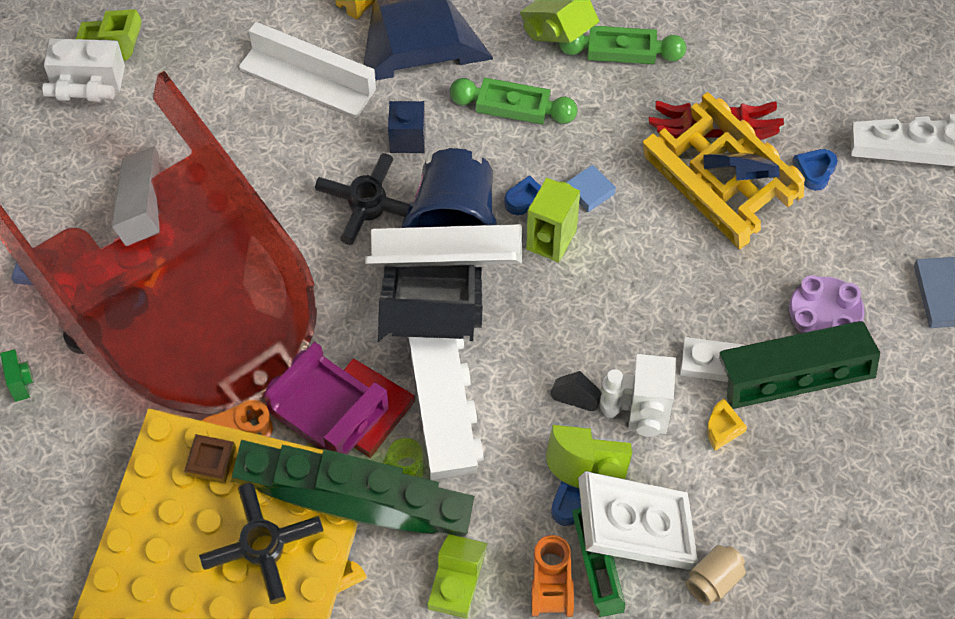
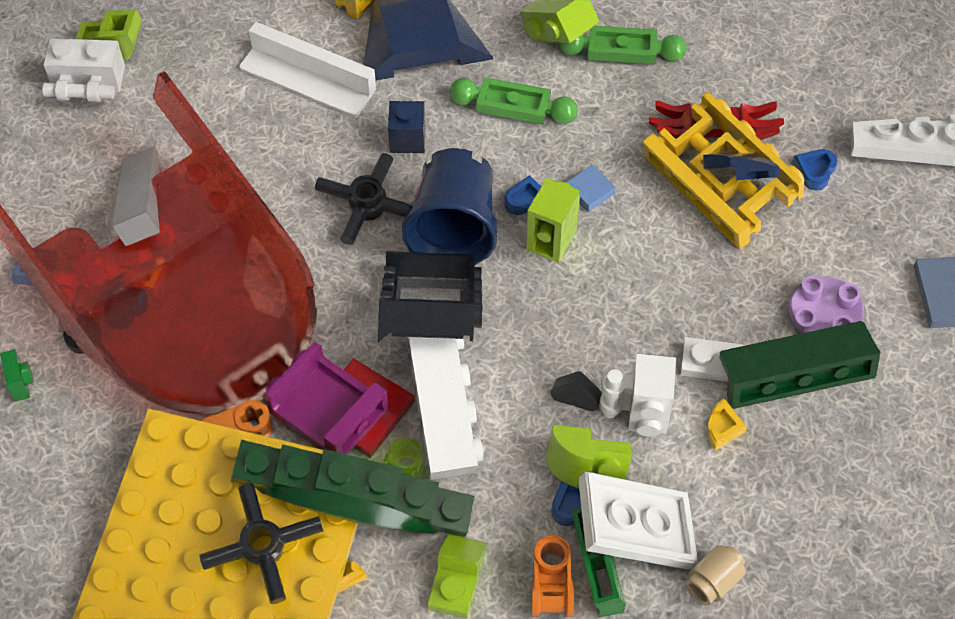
reddish brown tile [184,434,236,484] -> none
white panel [365,224,522,267] -> none

